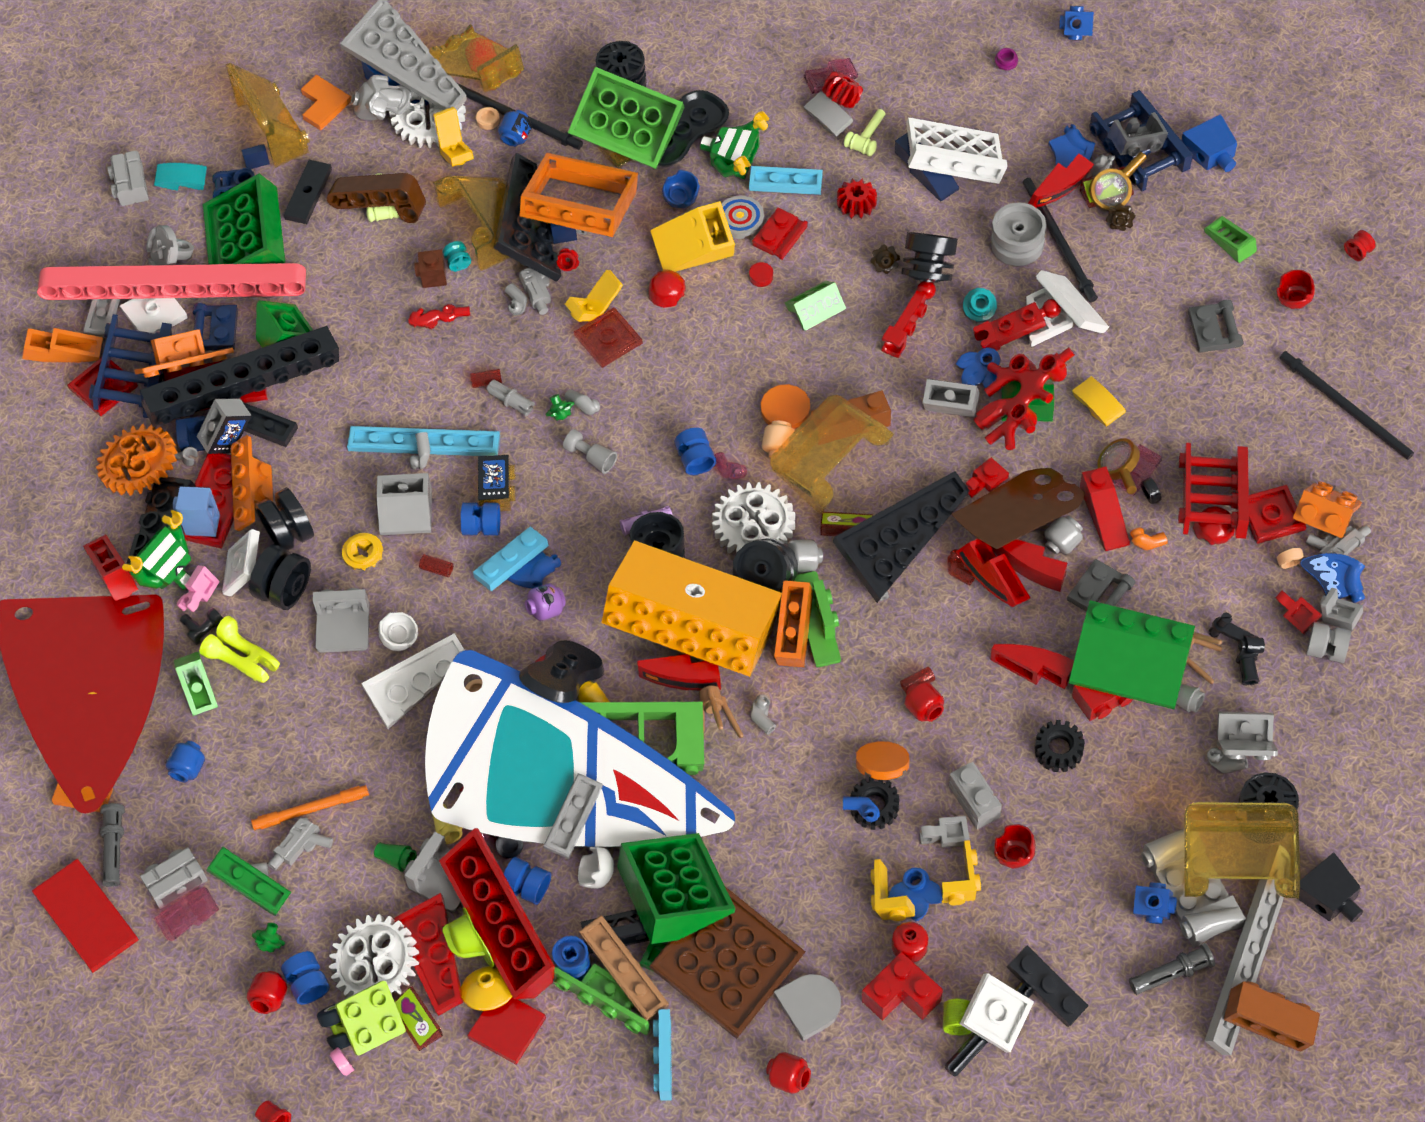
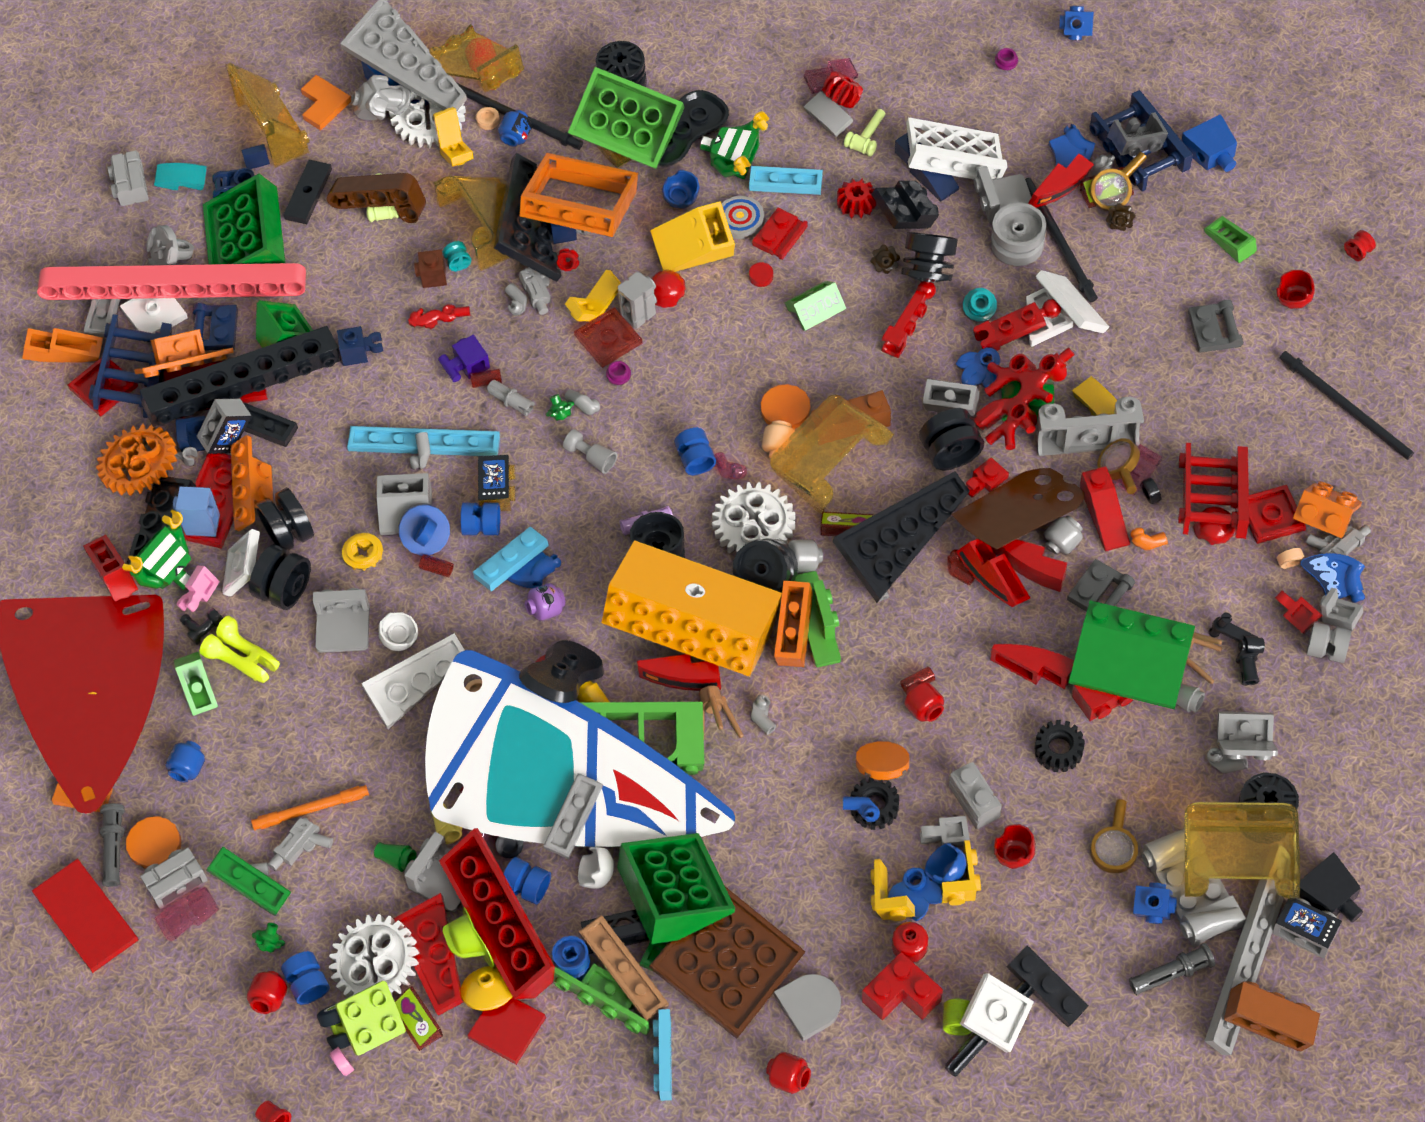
none -> orange tile [126,816,181,869]
none -> dark blue brick [337,326,383,366]
none -> tile [398,504,450,556]
none -> dark purple brick [438,334,490,382]
none -> magenta plate [606,361,631,385]
none -> light grey brick [618,272,657,329]
none -> black plate [871,180,939,229]
none -> black wheel [919,408,984,471]
none -> blue hair [924,843,967,886]
none -> light grey bracket [974,166,1031,223]
none -> light grey piece [1036,397,1144,456]
none -> piece [1090,799,1138,873]
none -> brick [1272,896,1342,959]

